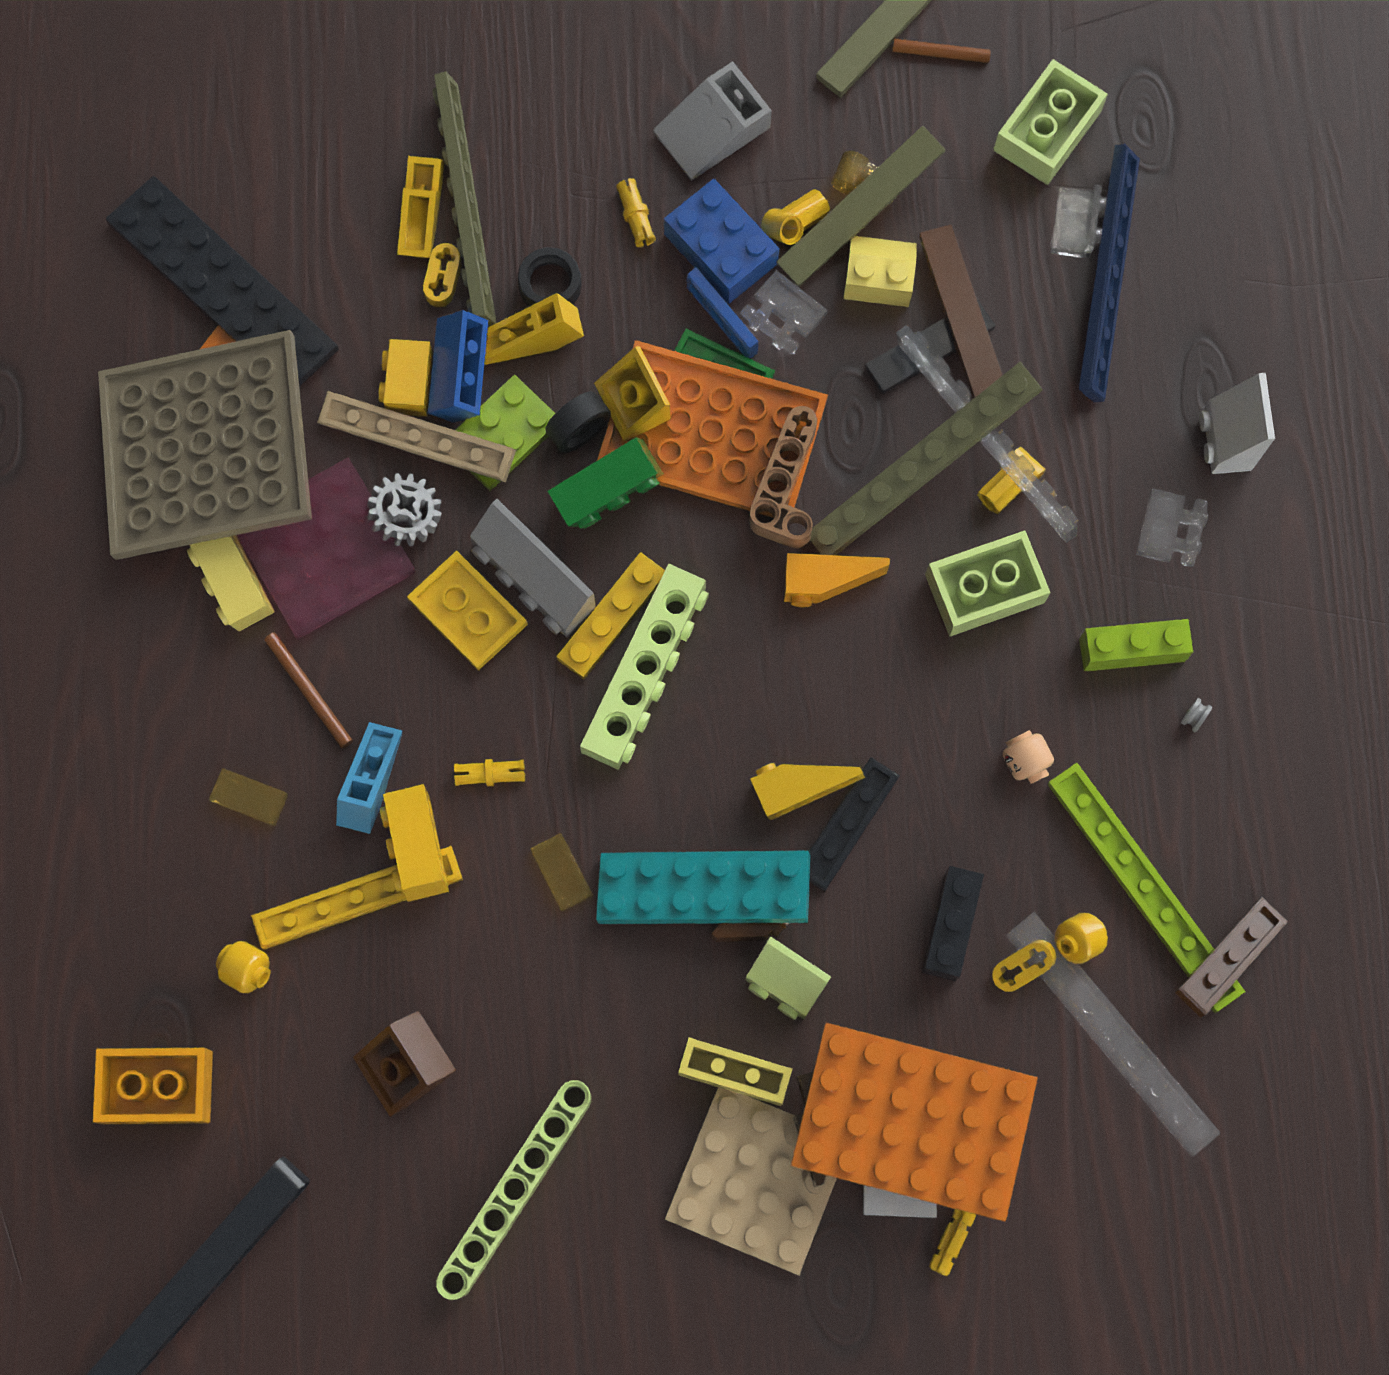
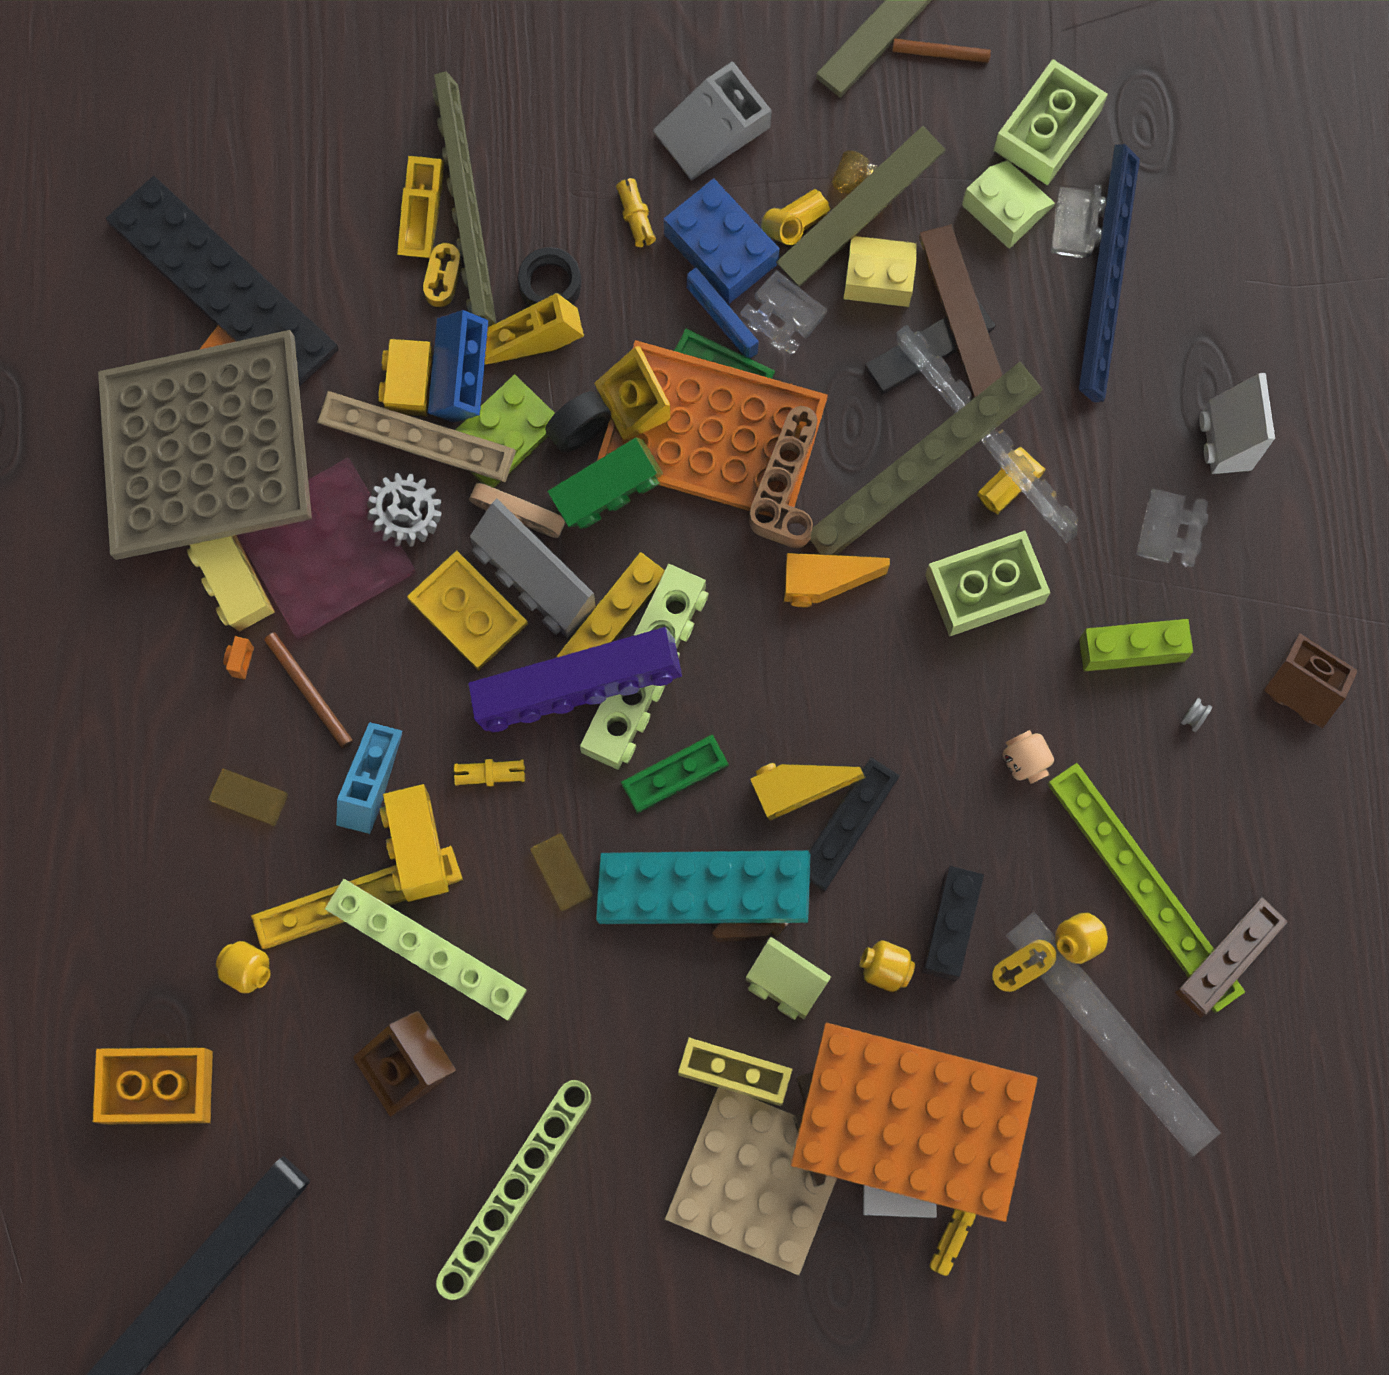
none -> orange plate [223,636,254,680]
none -> yellowish green brick [325,879,528,1021]
none -> light nougat beam [469,483,565,538]
none -> dark purple brick [469,627,682,732]
none -> green tile [621,734,729,814]
none -> yellow head [860,940,915,992]
none -> yellowish green slope [962,160,1055,248]
none -> reddish brown slope [1264,633,1358,729]

